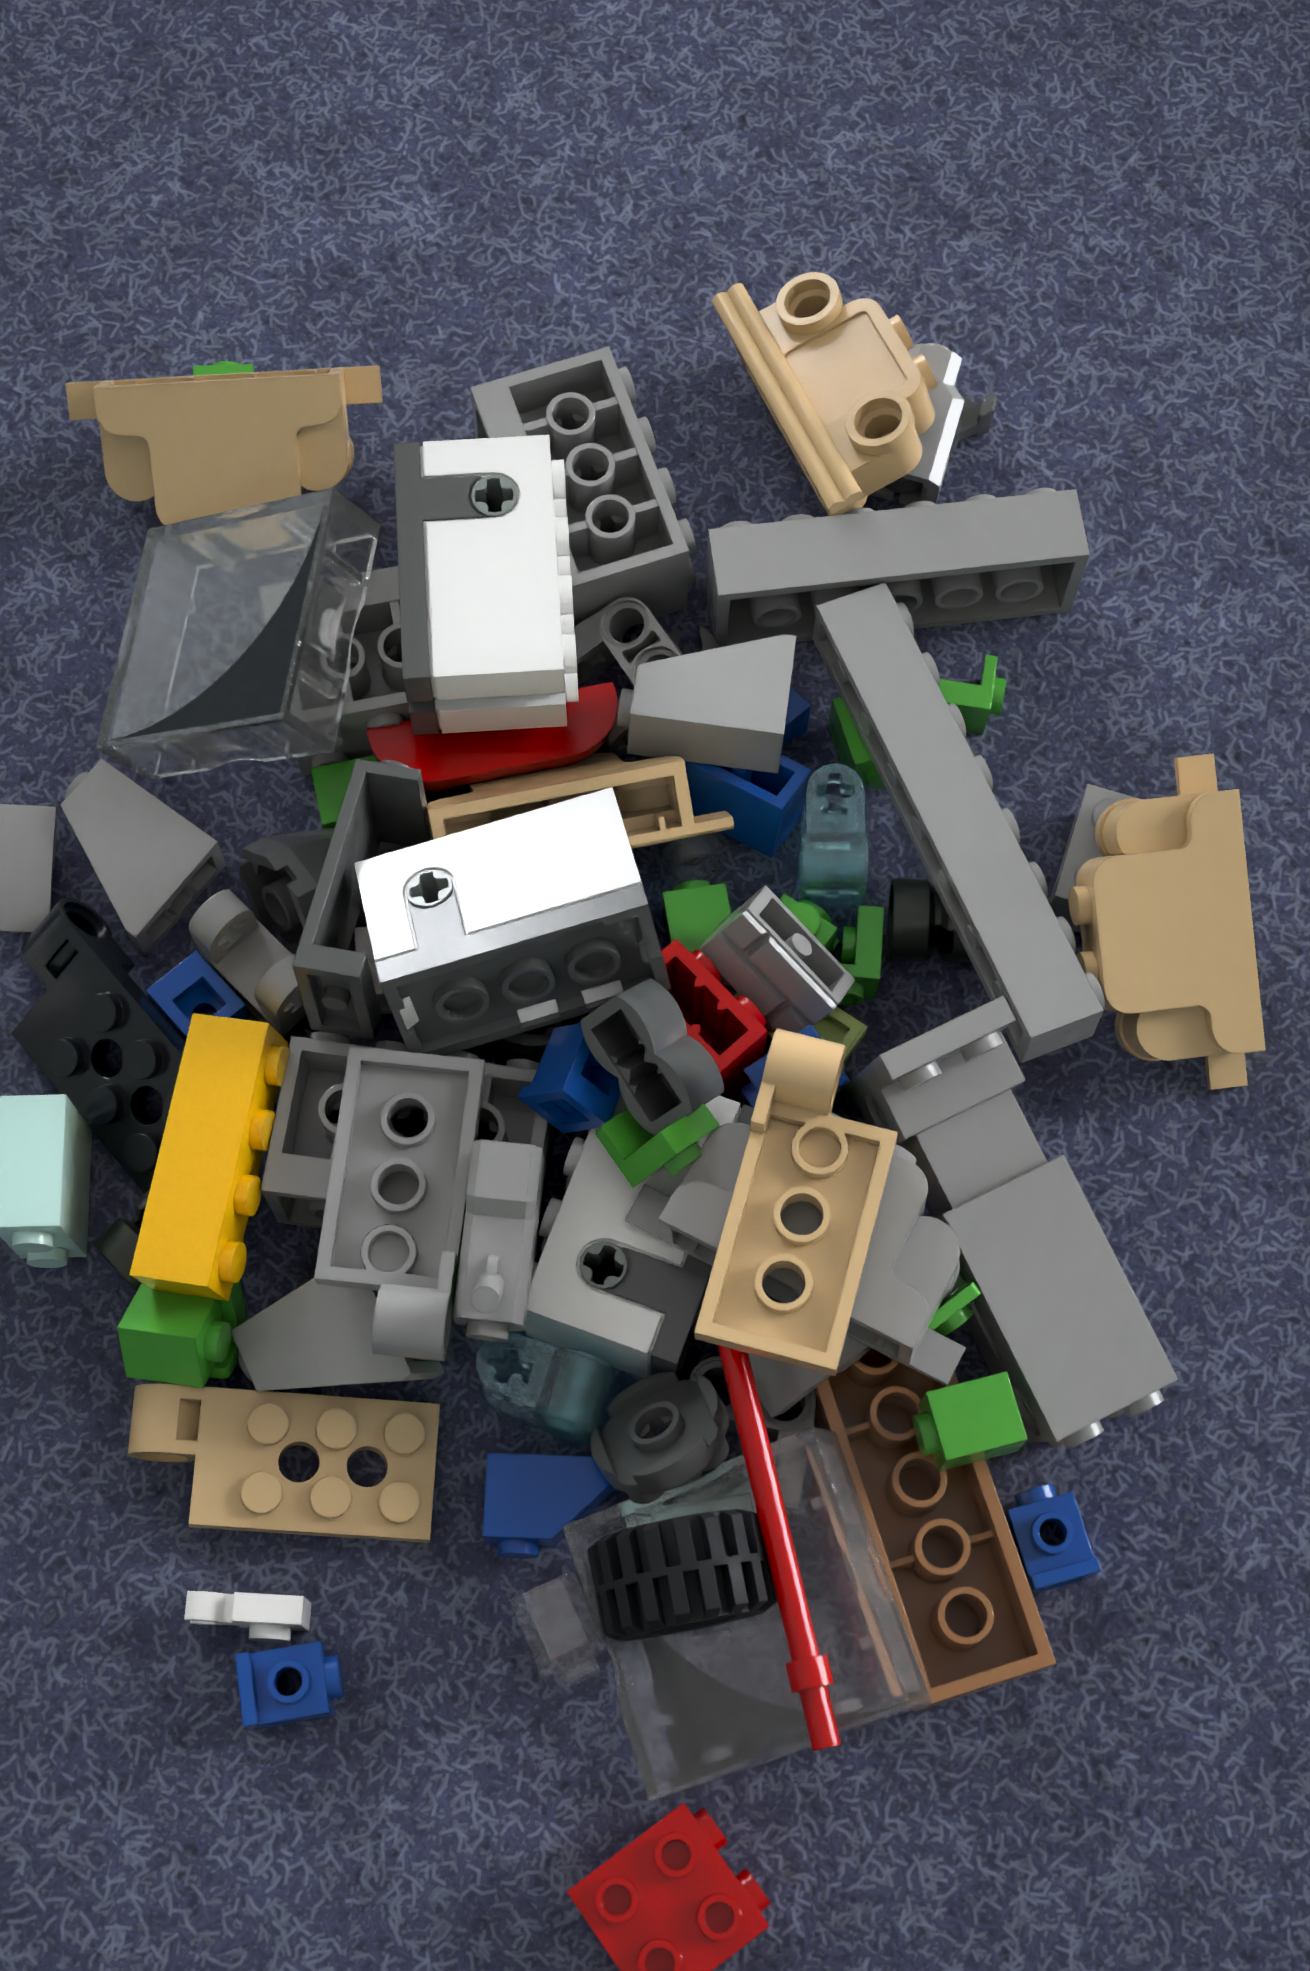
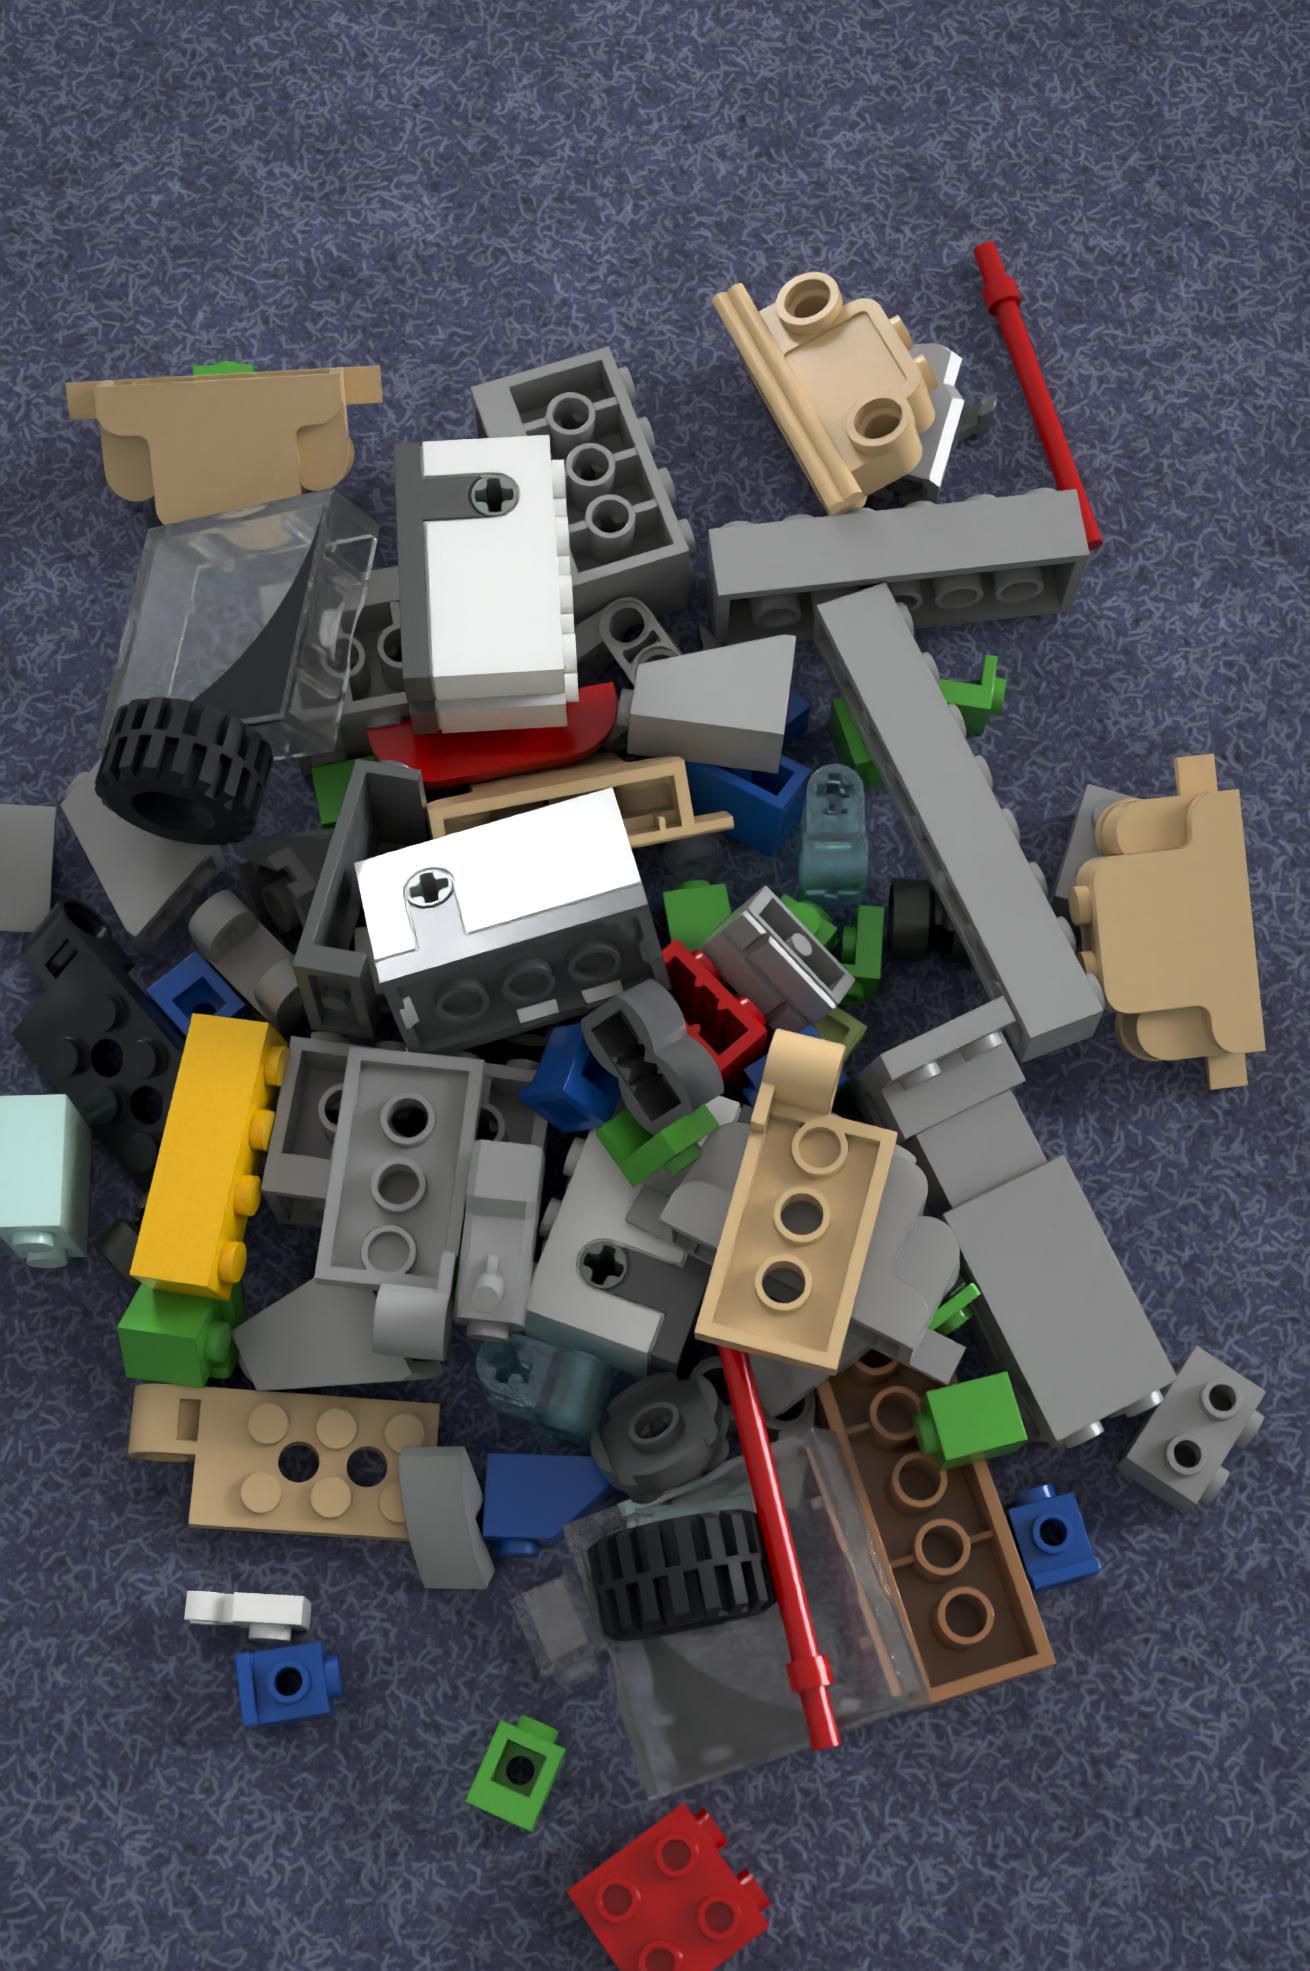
none -> black tyre [95,697,274,845]
none -> light grey slope [398,1446,495,1589]
none -> bright green brick [465,1714,567,1833]
none -> red bar [973,241,1103,551]
none -> light grey brick [1115,1346,1266,1514]

